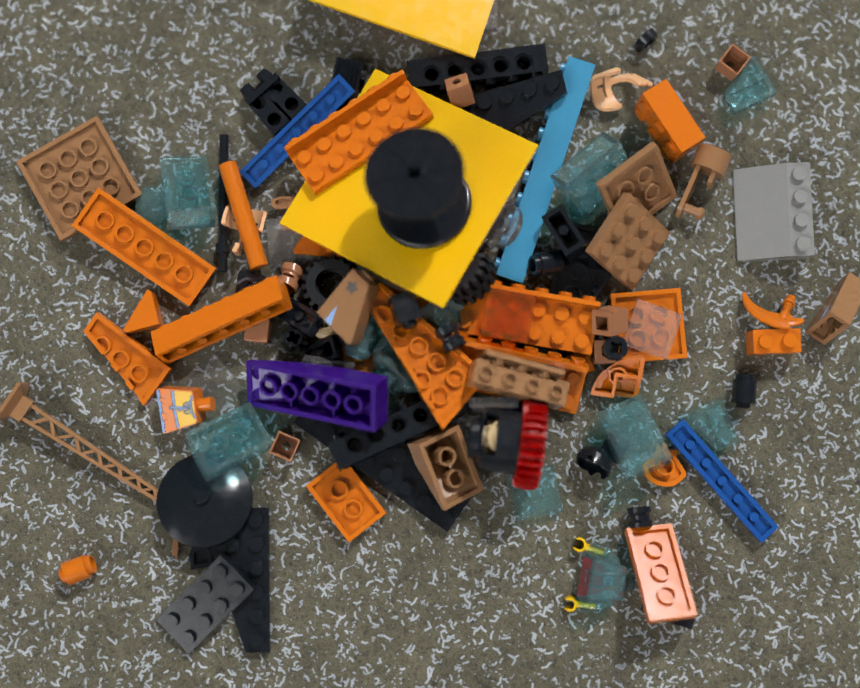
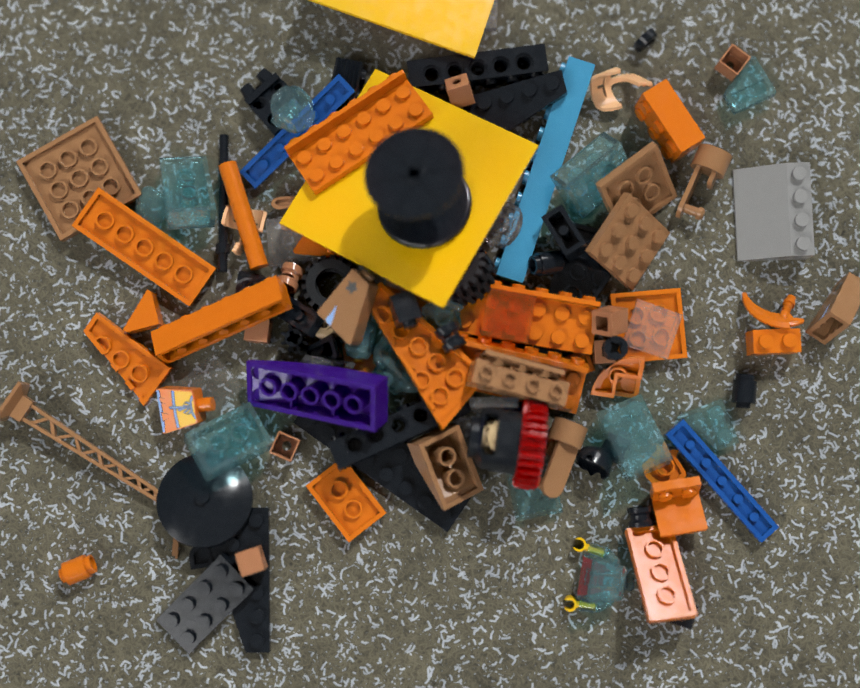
none -> nougat piece [235,545,268,577]
none -> clear light blue tile [270,85,315,133]
none -> medium nougat piece [537,417,588,498]
none -> orange bracket [649,476,708,538]

